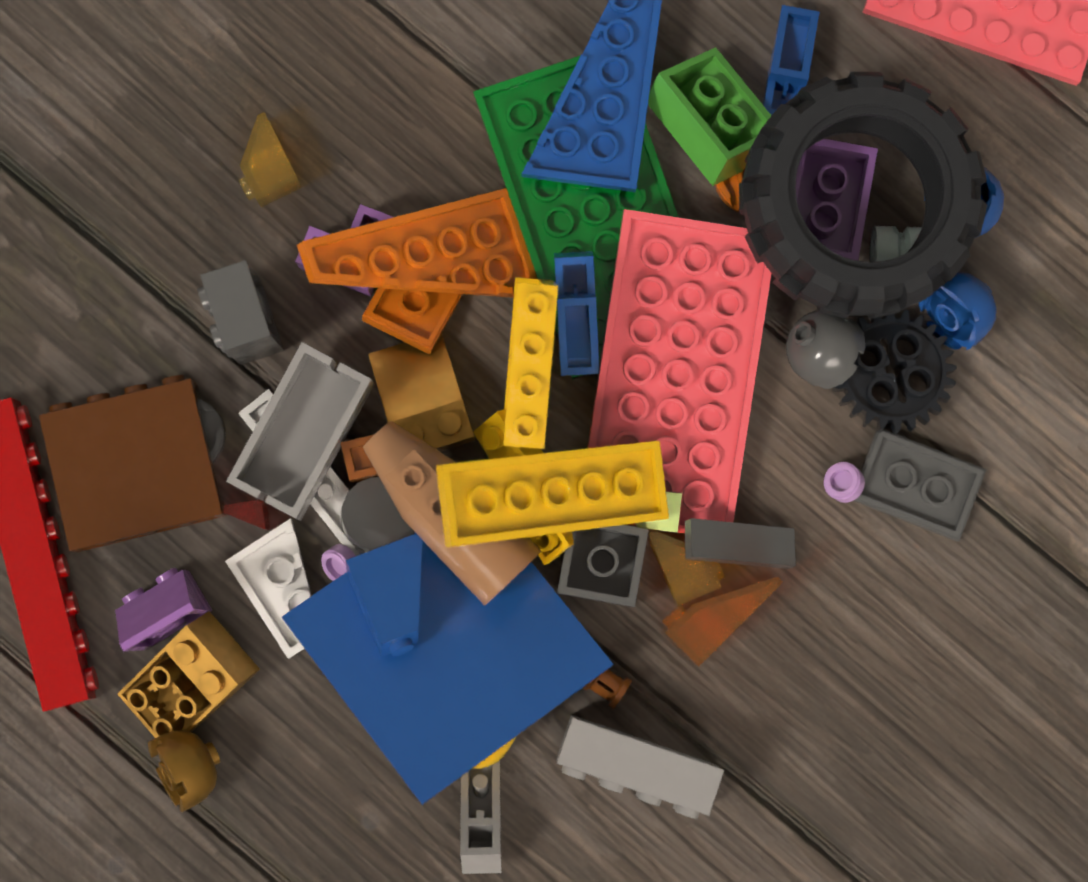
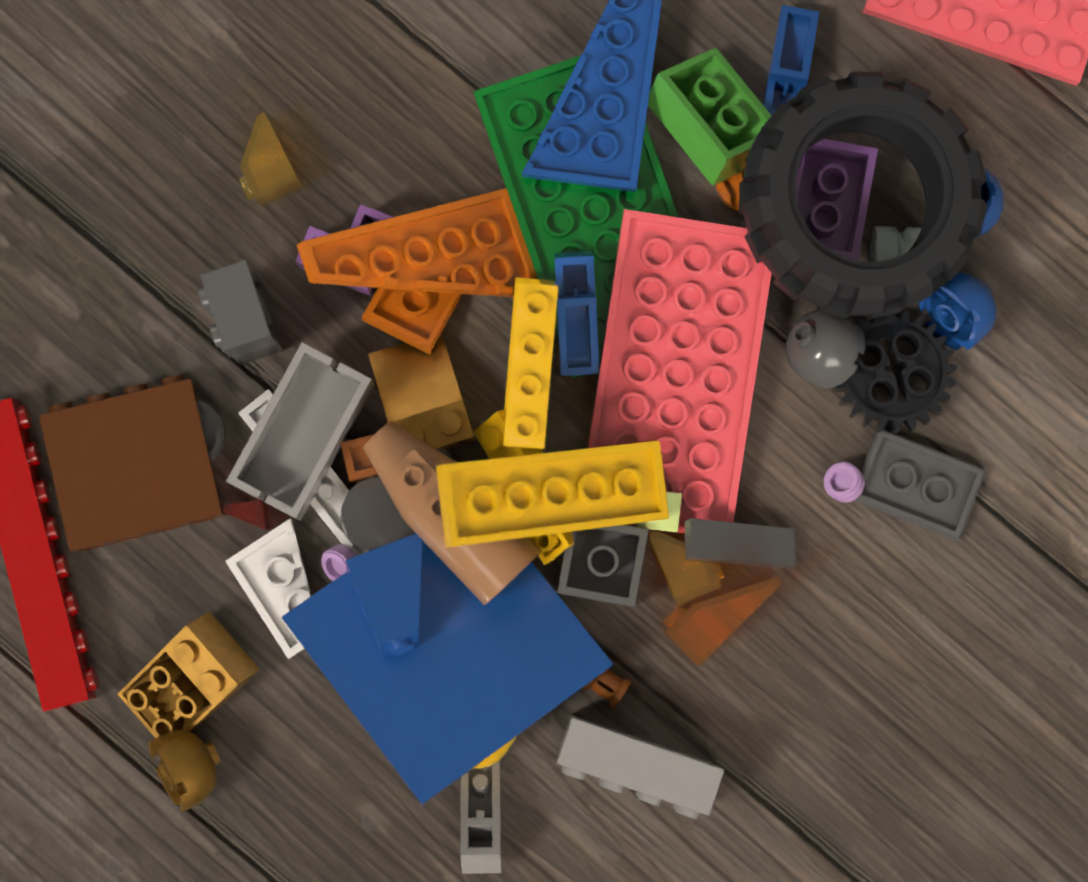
medium lavender slope [115,568,212,651] -> none

